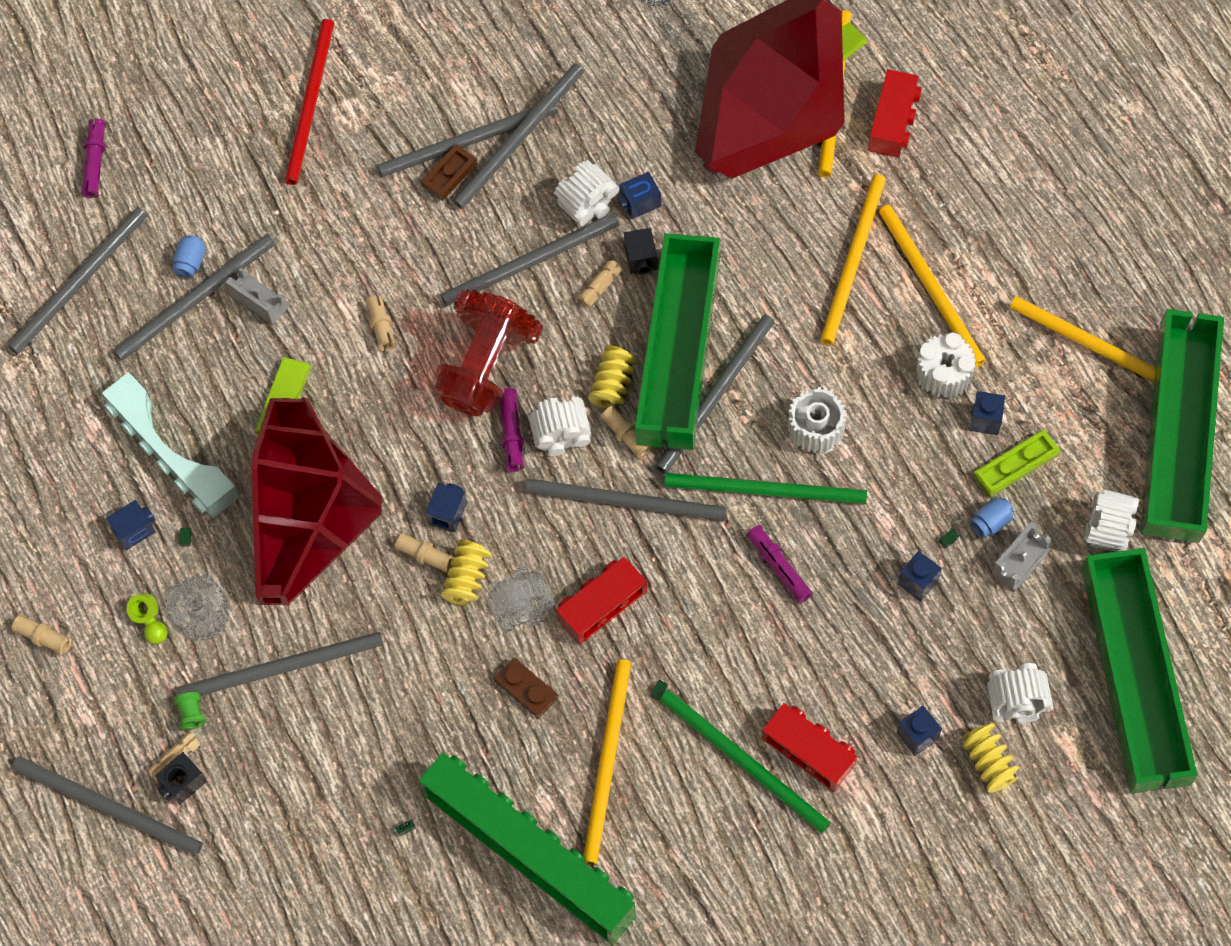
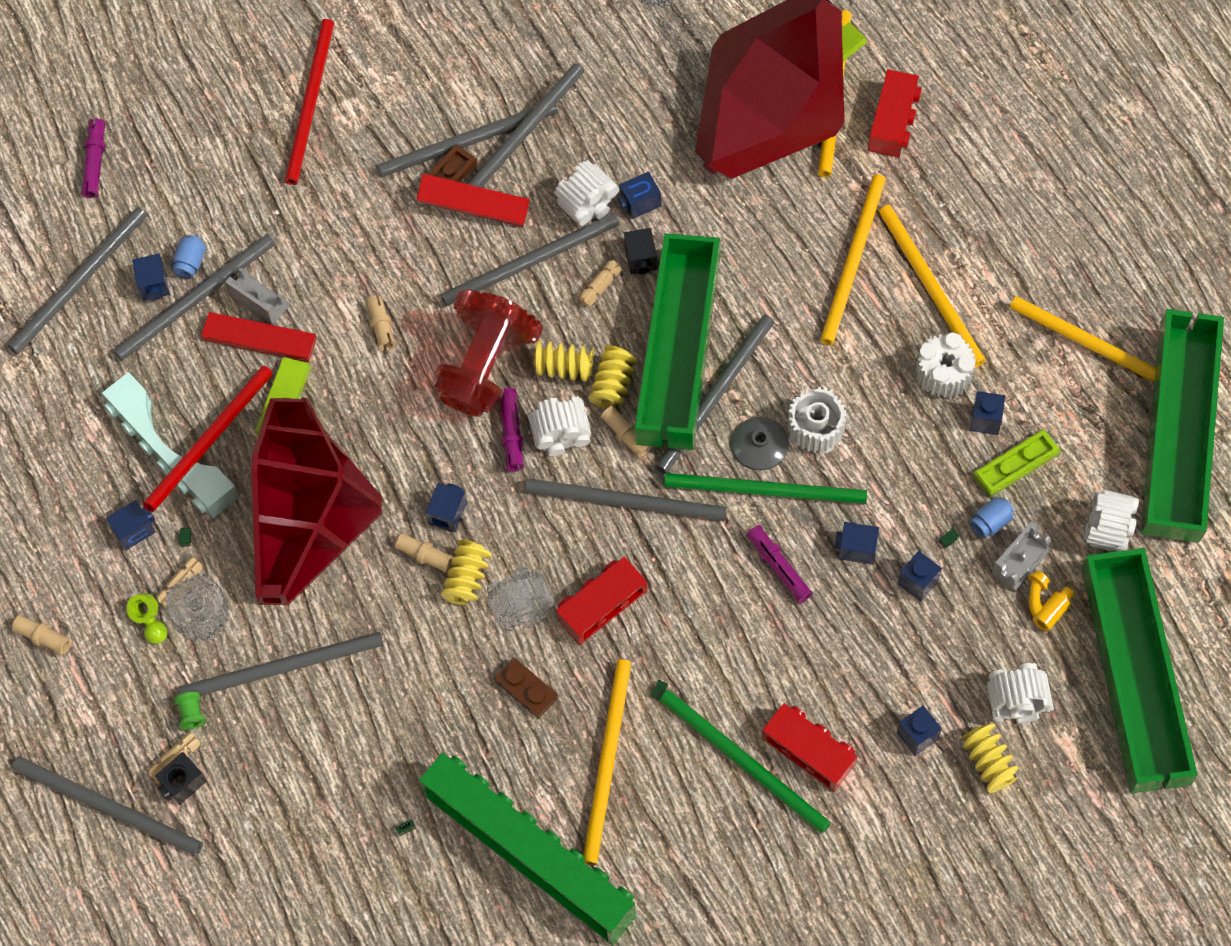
none -> dark blue brick [132,253,170,301]
none -> red piece [142,366,273,512]
none -> tan axle [156,557,203,609]
none -> red tile [201,312,317,363]
none -> red tile [416,174,530,227]
none -> light yellow piece [533,340,594,382]
none -> dark grey dish [731,417,789,471]
none -> dark blue brick [834,522,879,565]
none -> yellow plant [1028,570,1075,632]

